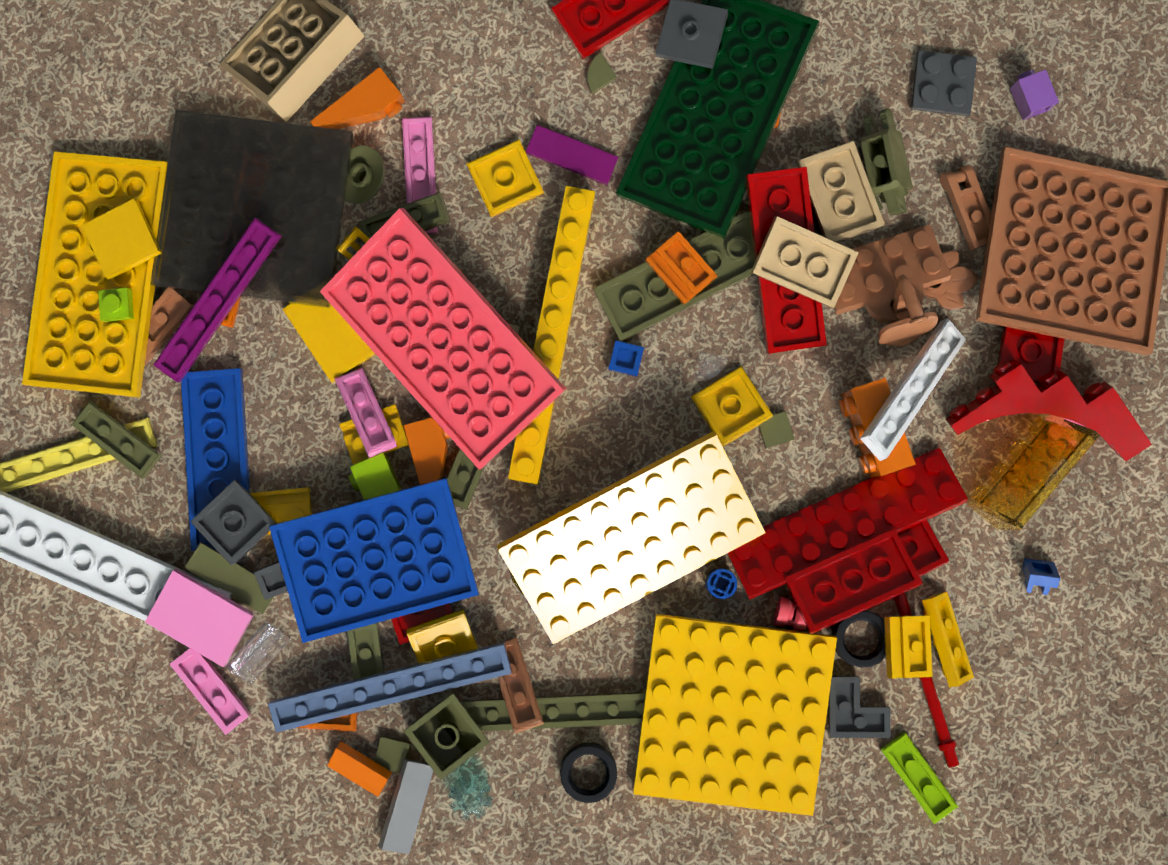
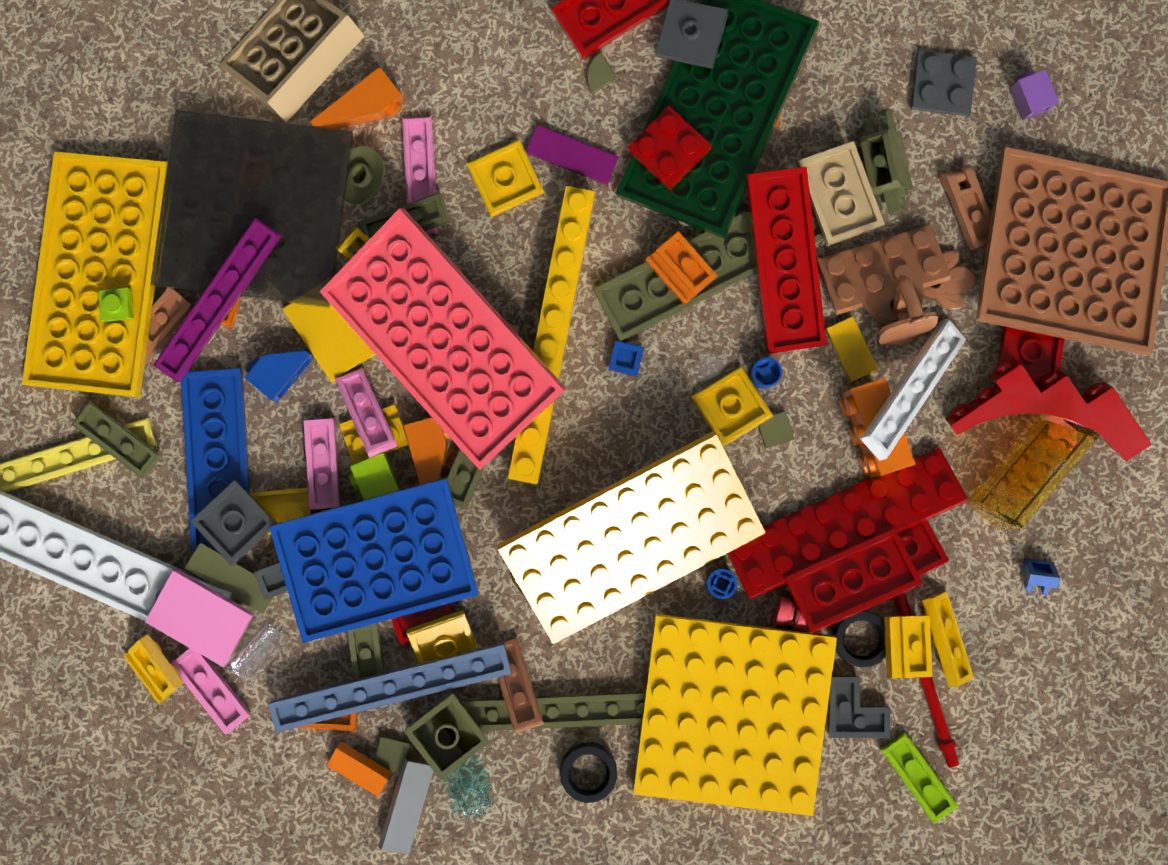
yellow tile [82,198,162,280] -> none
tan plate [750,216,859,308] -> none
none -> yellow plate [123,634,184,704]
none -> blue slope [245,350,314,403]
none -> bright pink plate [304,418,341,510]
none -> red plate [627,106,712,190]
none -> blue wheel [750,357,782,389]
none -> yellow tile [825,316,879,383]

